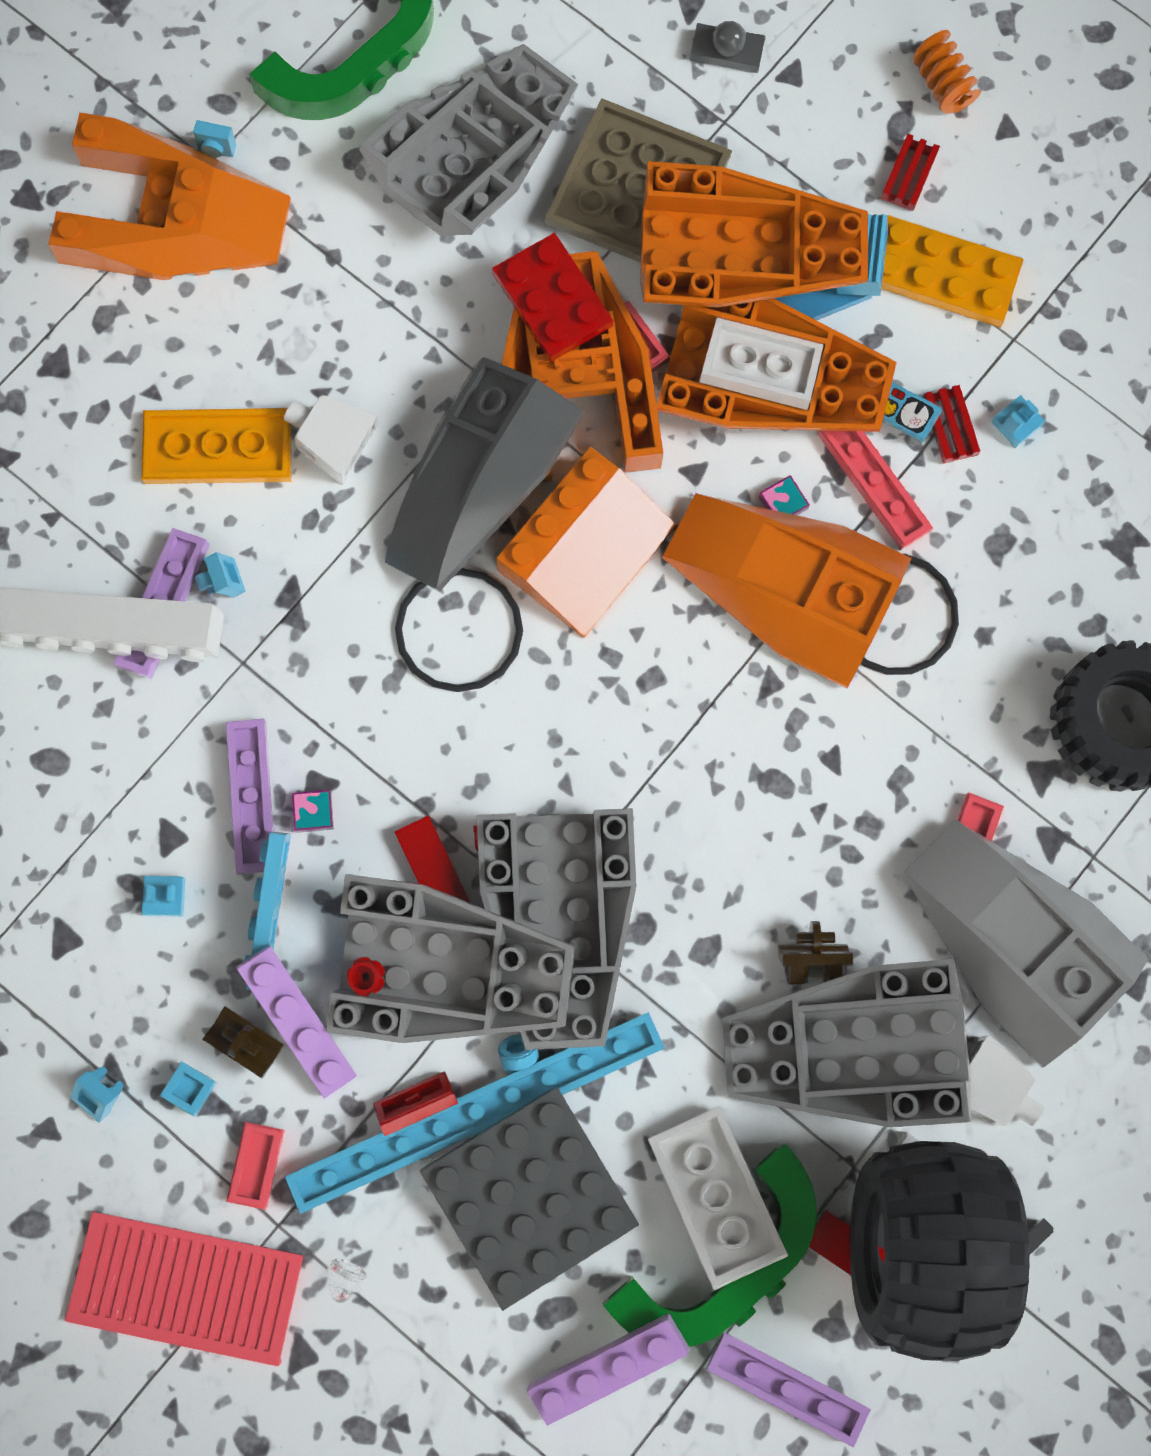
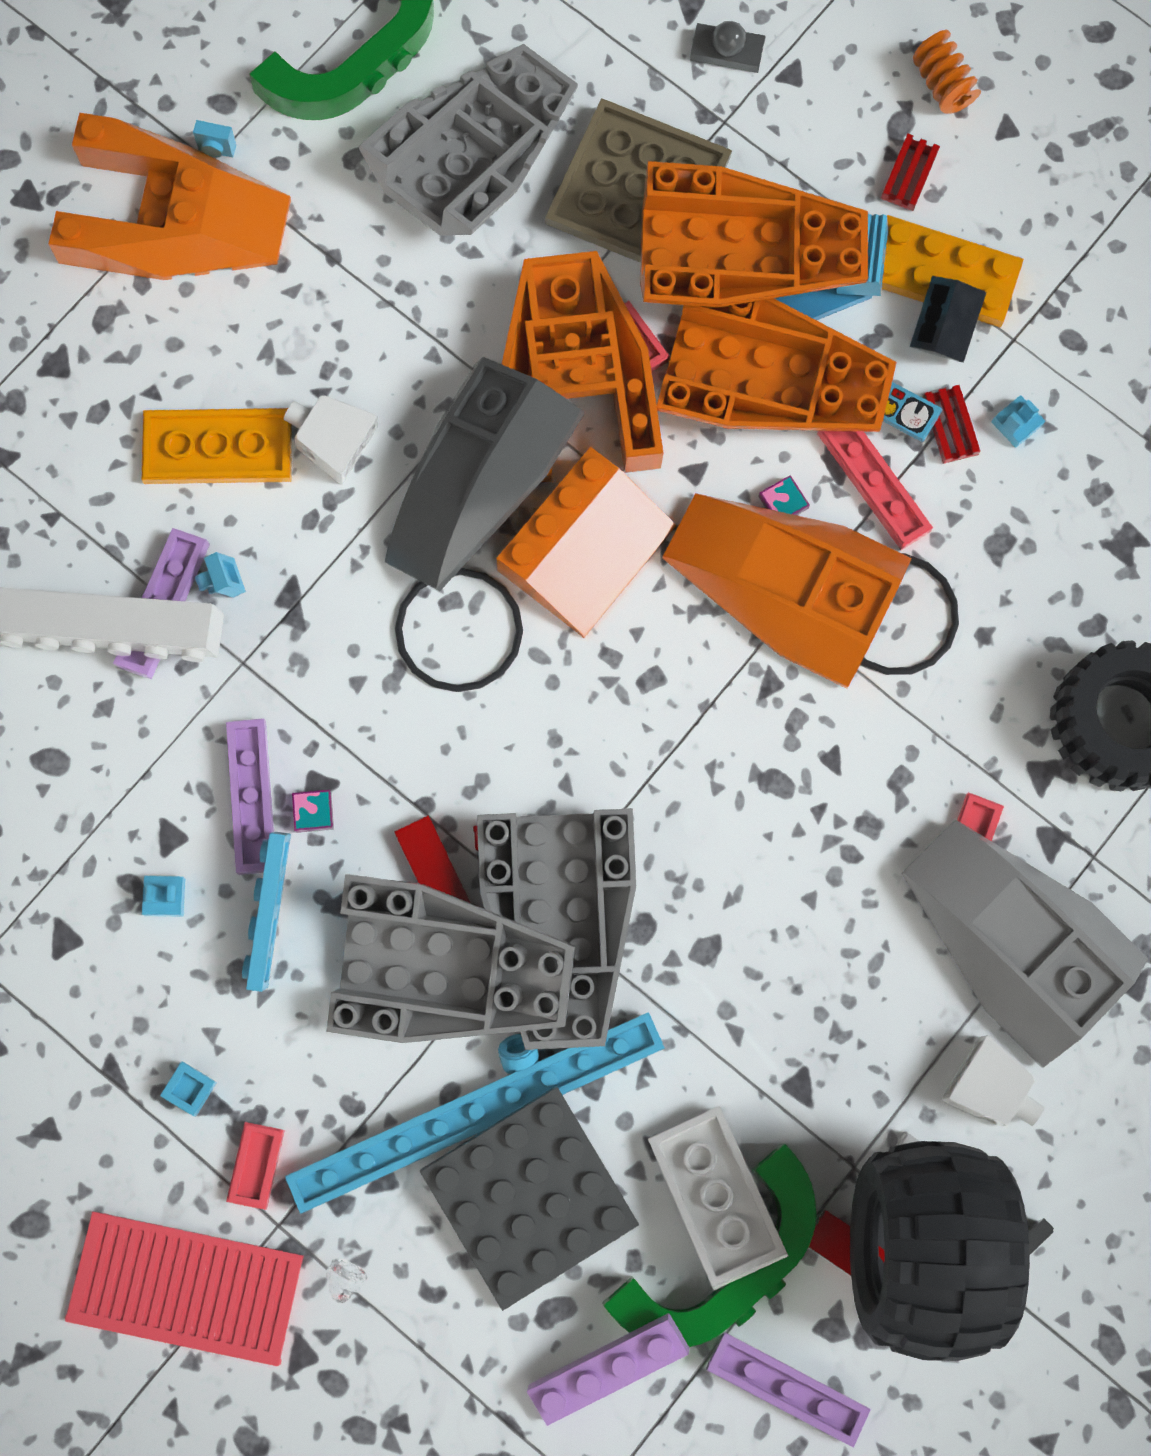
medium azure tile [70,1067,123,1123] -> none
dark brown hips [202,1006,285,1079] -> none
lavender plate [236,945,357,1099] -> none
red plate [347,957,385,996] -> none
red tile [373,1071,458,1136] -> none
red plate [492,232,614,362] -> none
white plate [700,317,824,410] -> none
light grey wedge [722,959,971,1127] -> none
dark brown hips [778,921,853,985] -> none
none -> black brick [909,276,987,363]

